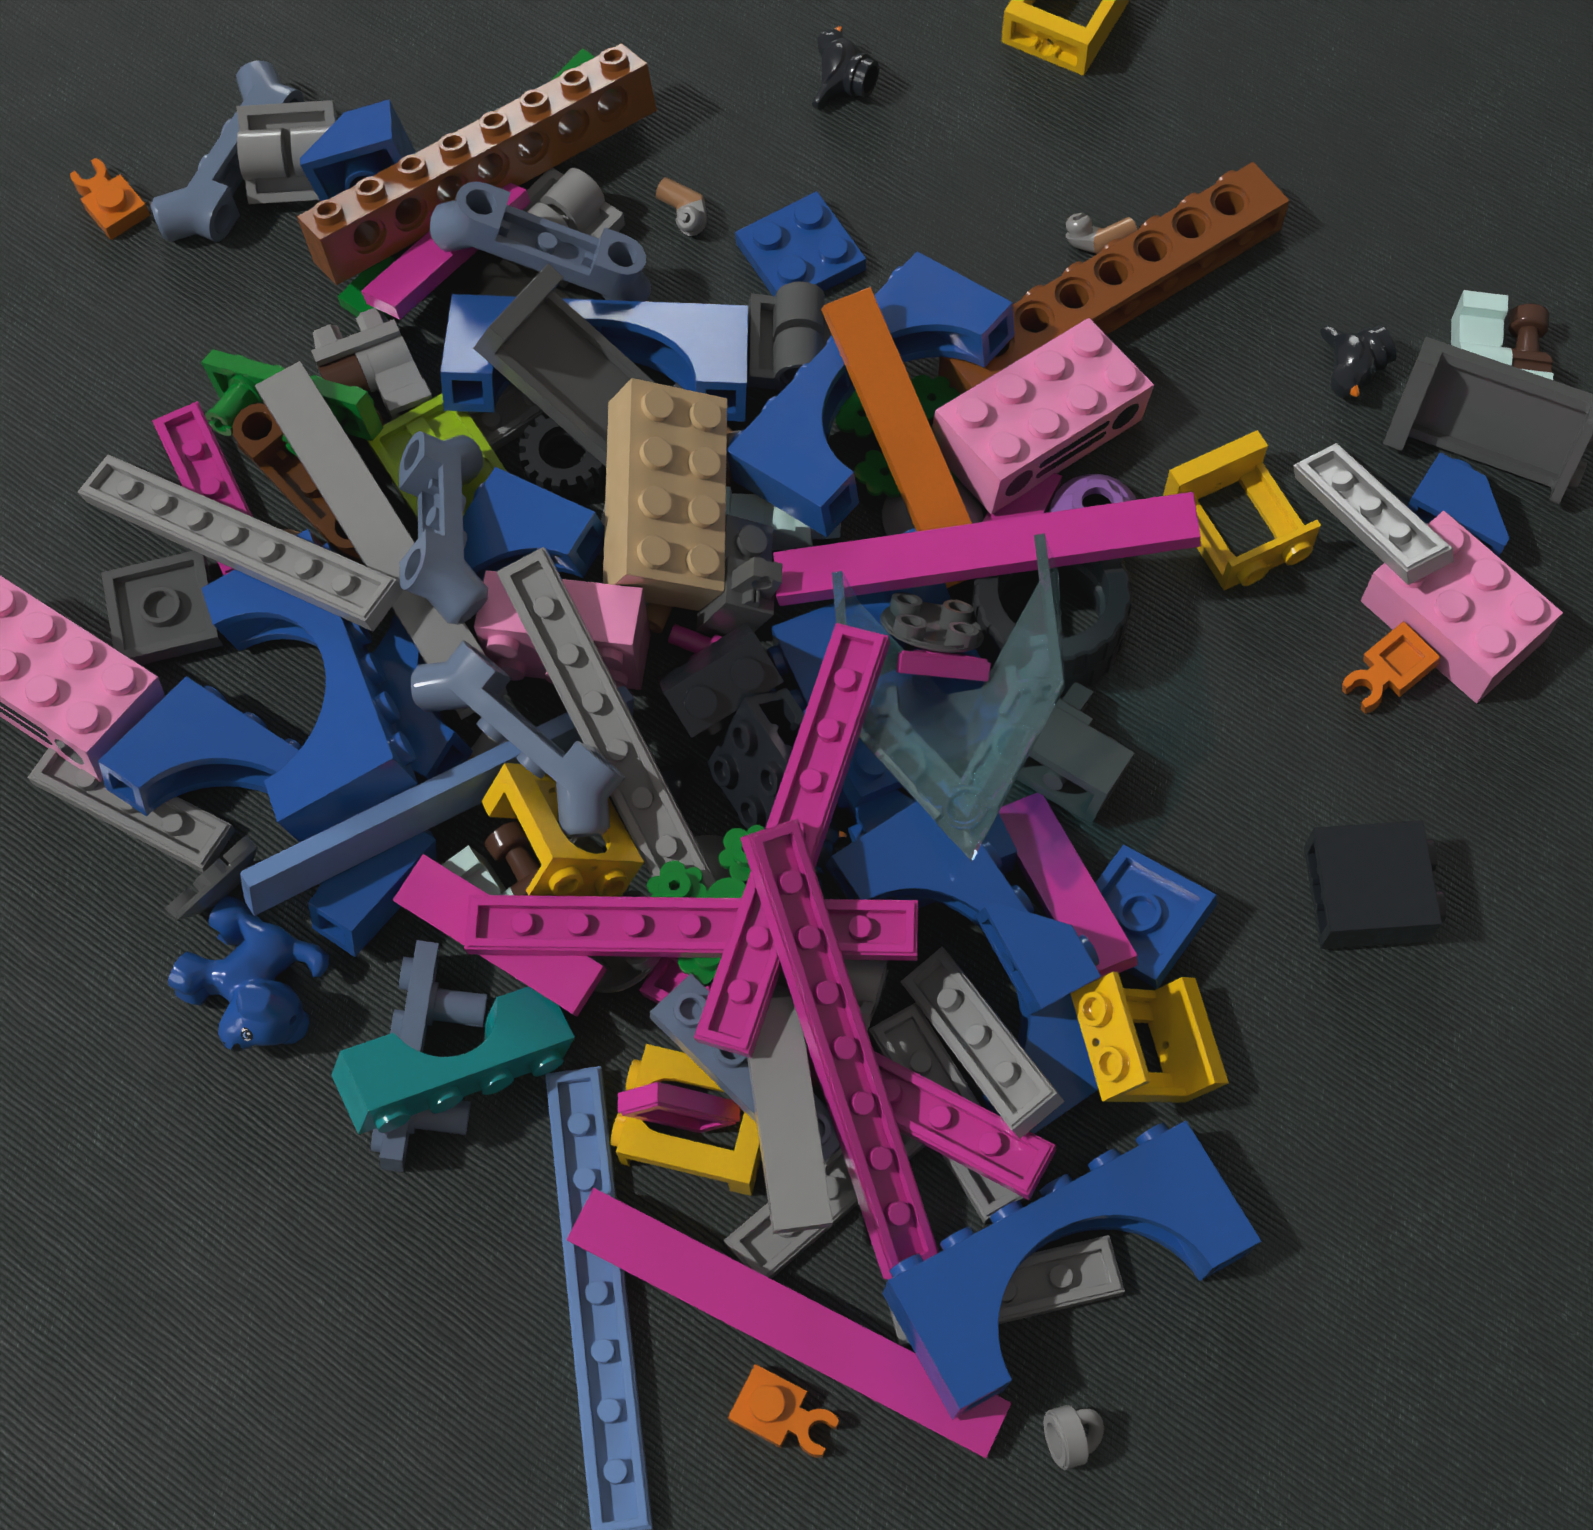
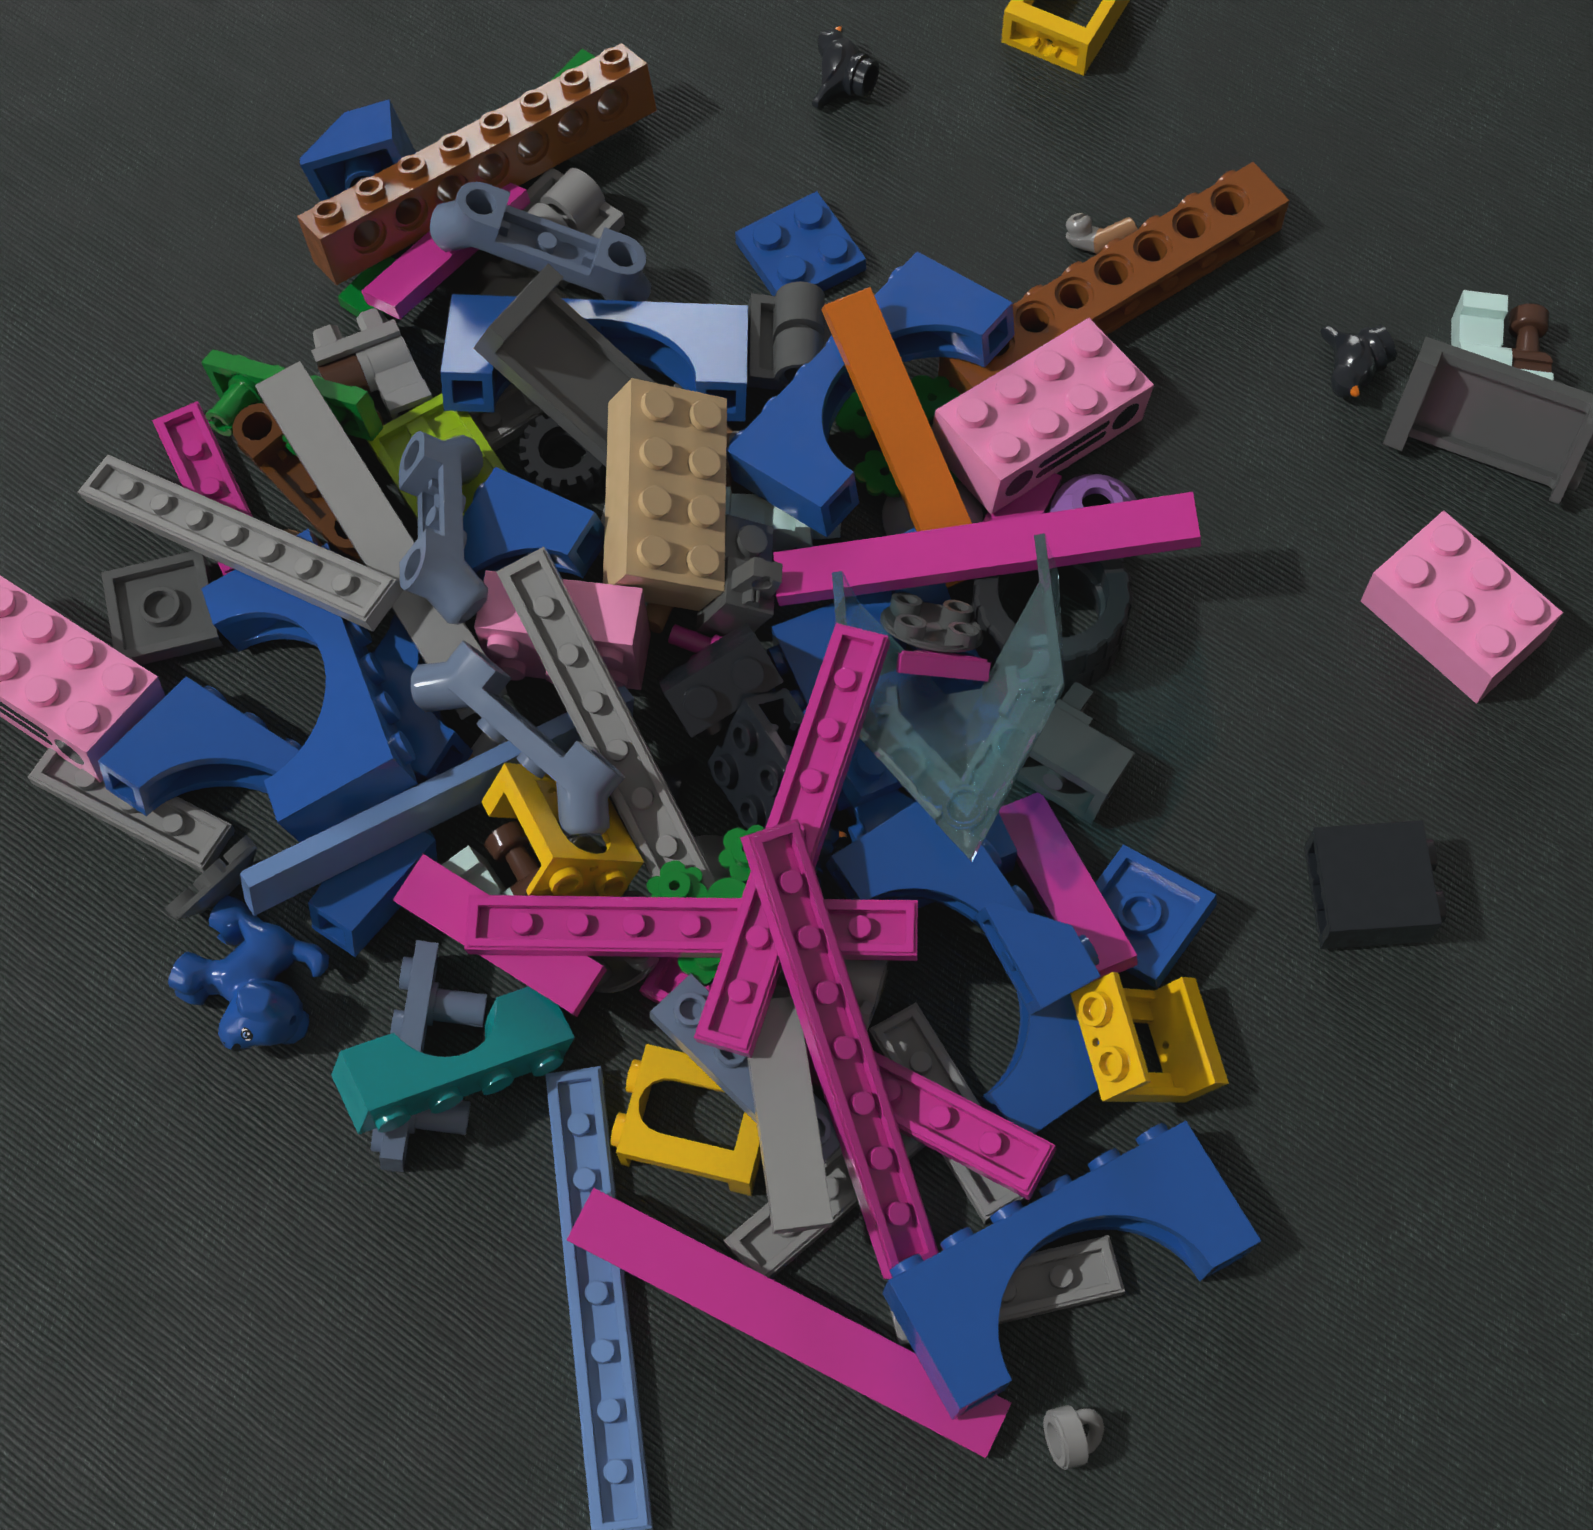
orange plate [70,158,150,240] -> none
sand blue plate [150,61,304,242] -> none
light grey plate [236,100,337,204] -> none
dark pink tile [618,1082,740,1133] -> none
arm [656,177,708,236] -> none
orange plate [728,1364,839,1458] -> none
light grey tile [900,946,1065,1138] -> none
yellow panel [1163,430,1321,590] -> none
light grey tile [1293,443,1454,585] -> none
orange plate [1342,621,1440,714] -> none
blue slope [1407,452,1509,557] -> none

